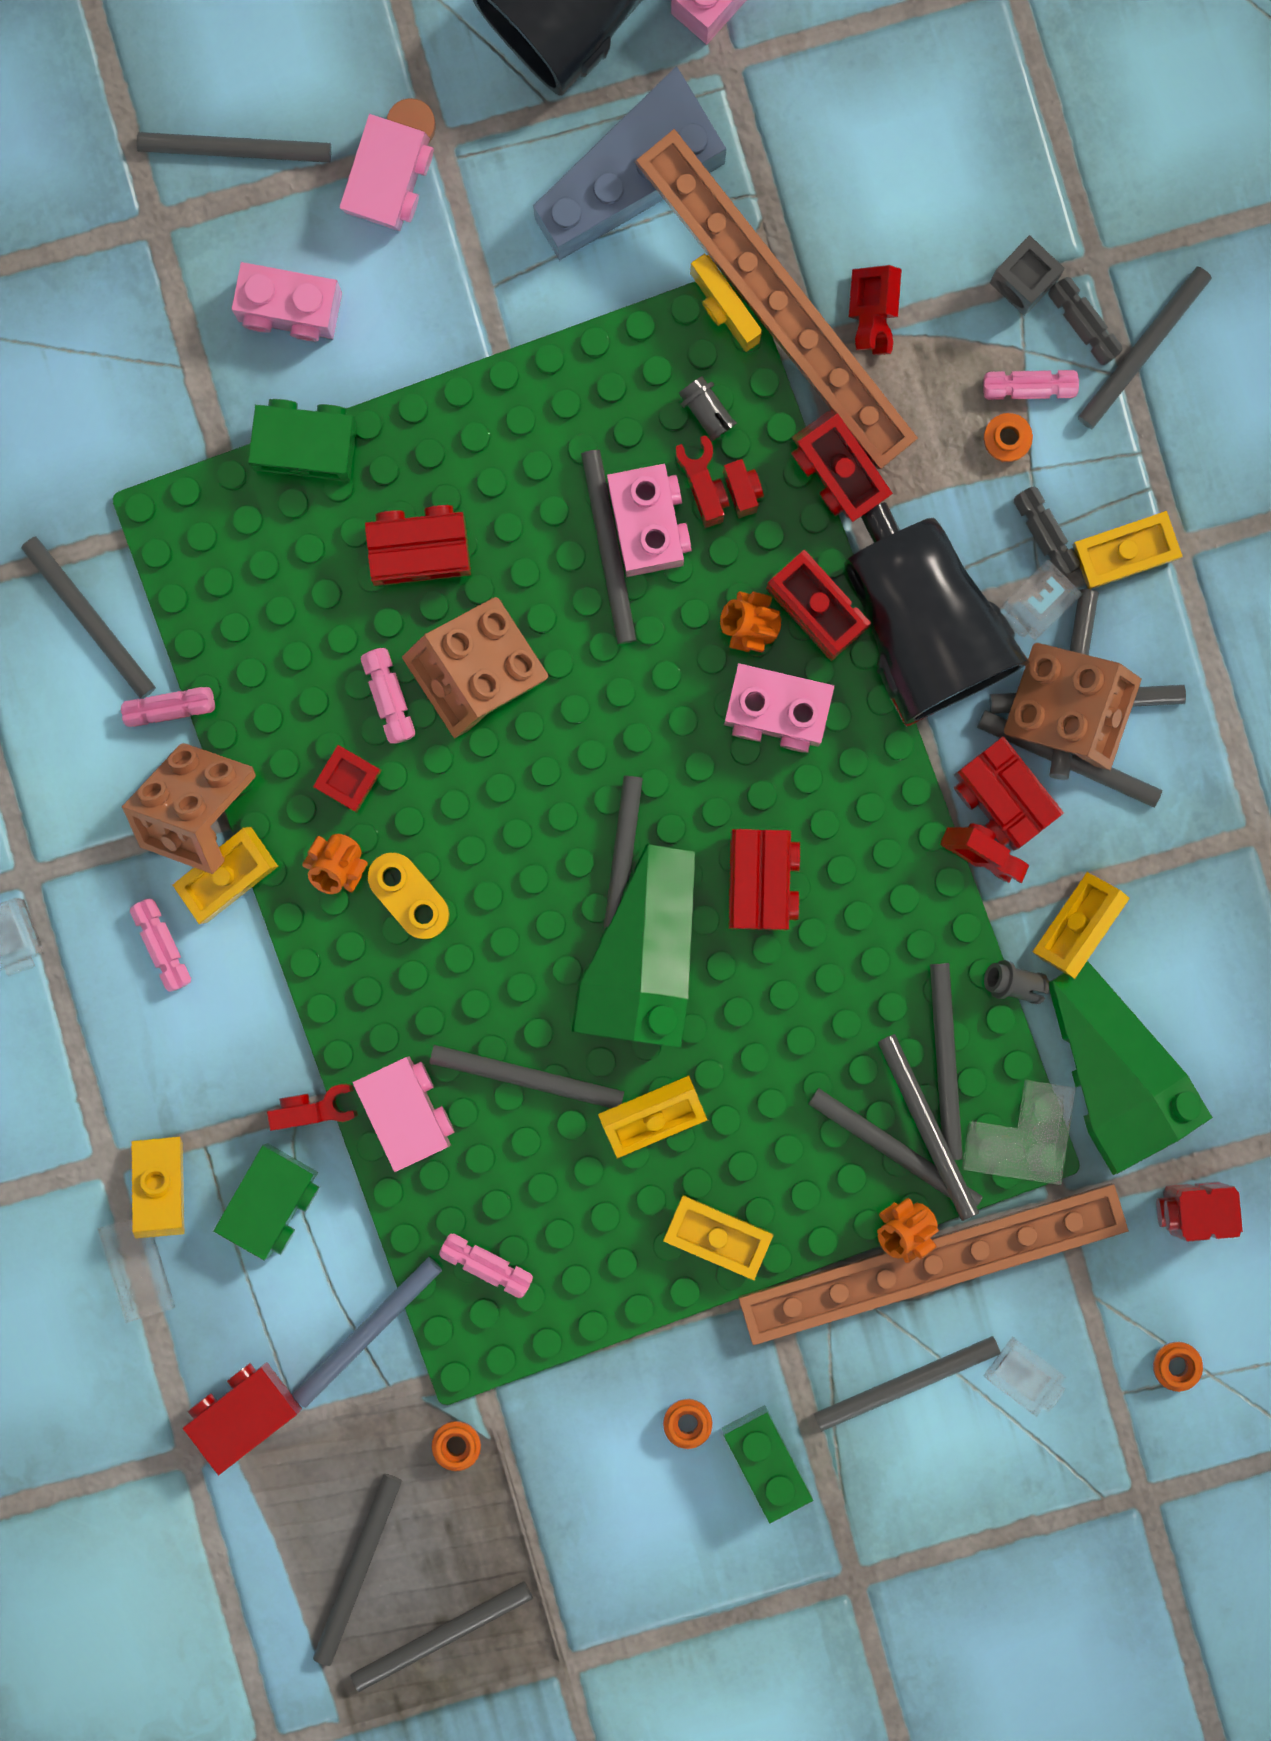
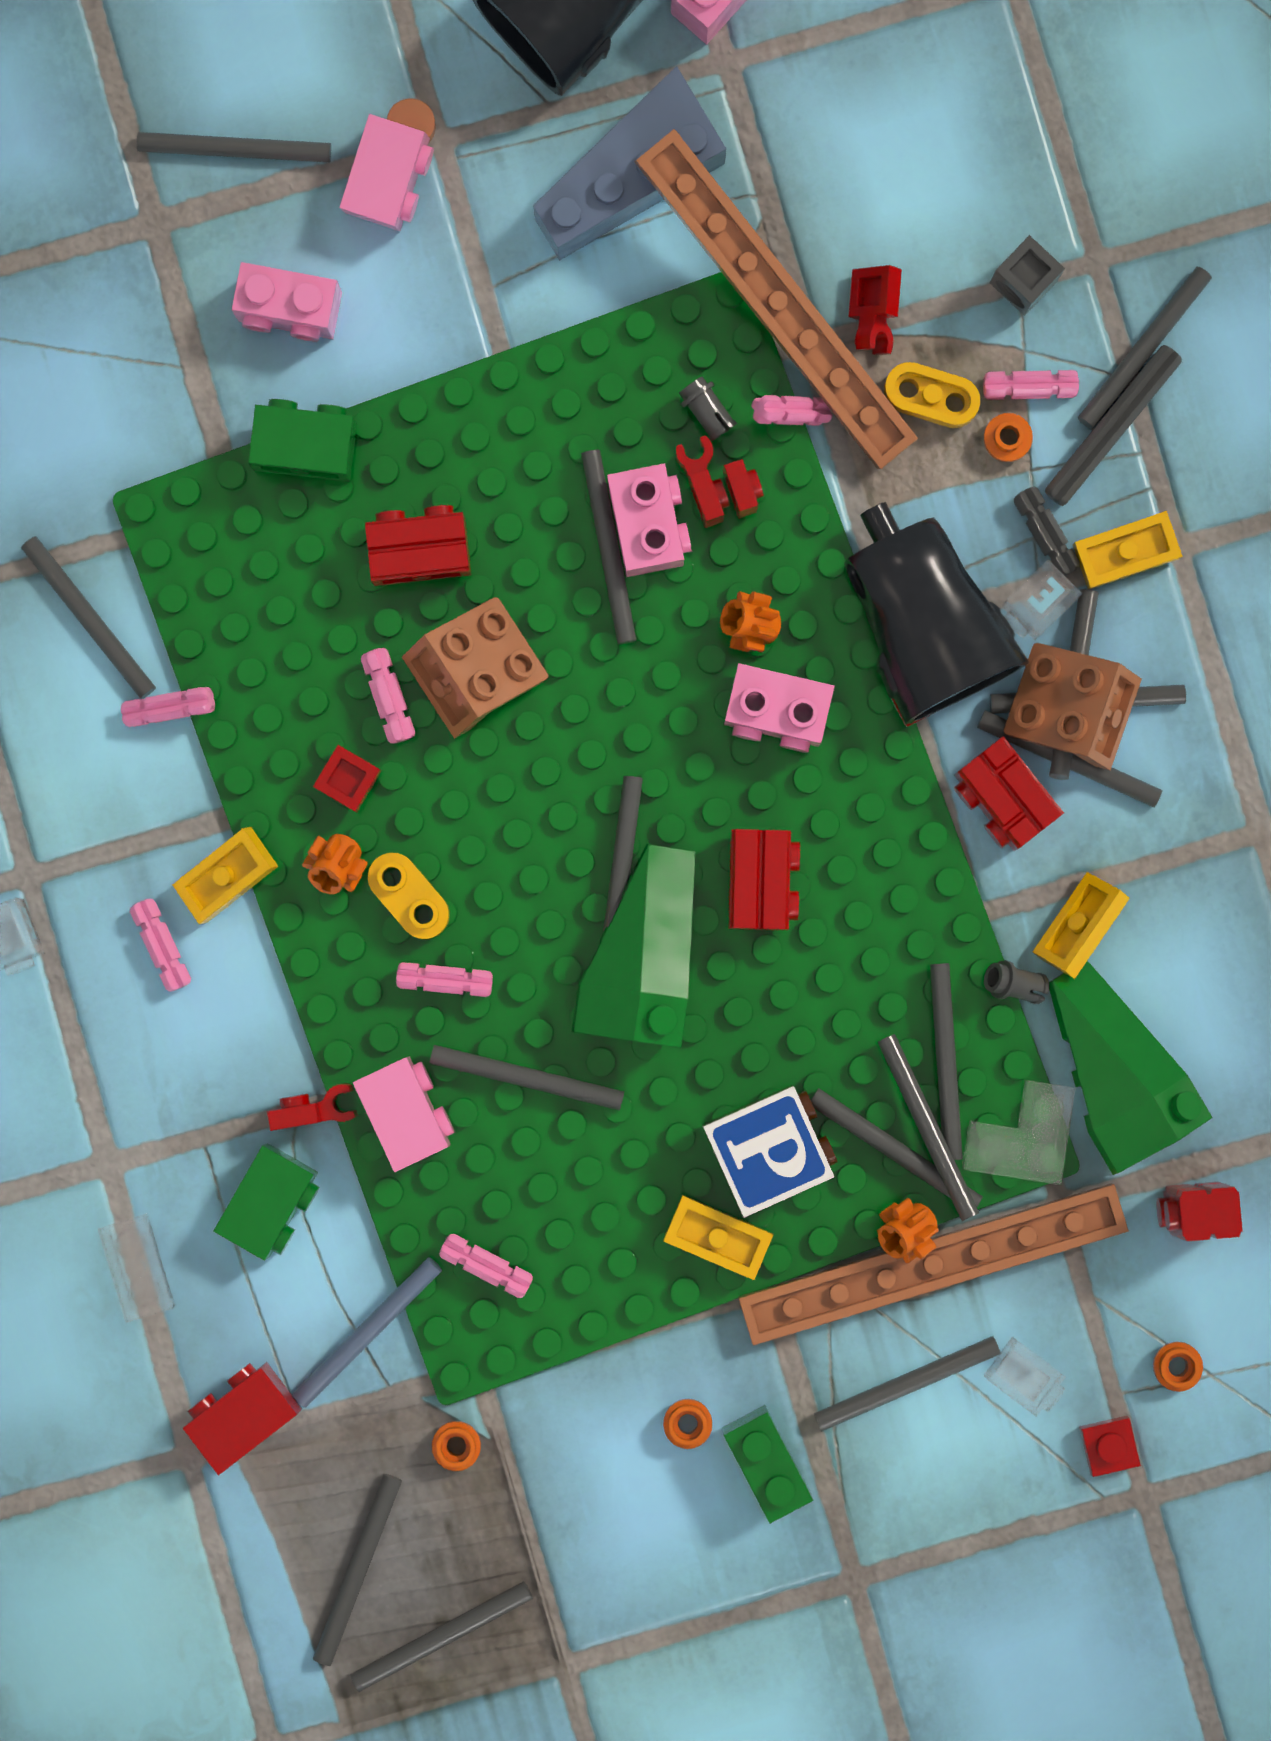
nougat bracket [122,743,256,874] -> none
yellow plate [131,1137,185,1239] -> none
yellow plate [598,1076,707,1158] -> none
yellow plate [690,253,762,352] -> none
red brick [766,549,871,661] -> none
red brick [791,409,893,522] -> none
red plate [940,823,1029,883] -> none
dark grey axle [1048,277,1123,365] -> none
none -> bright pink axle [396,962,493,997]
none -> piece [702,1085,838,1218]
none -> bright pink axle [751,395,833,426]
none -> yellow plate [884,362,980,428]
none -> dark grey axle [1045,345,1182,506]
none -> red plate [1079,1415,1141,1477]

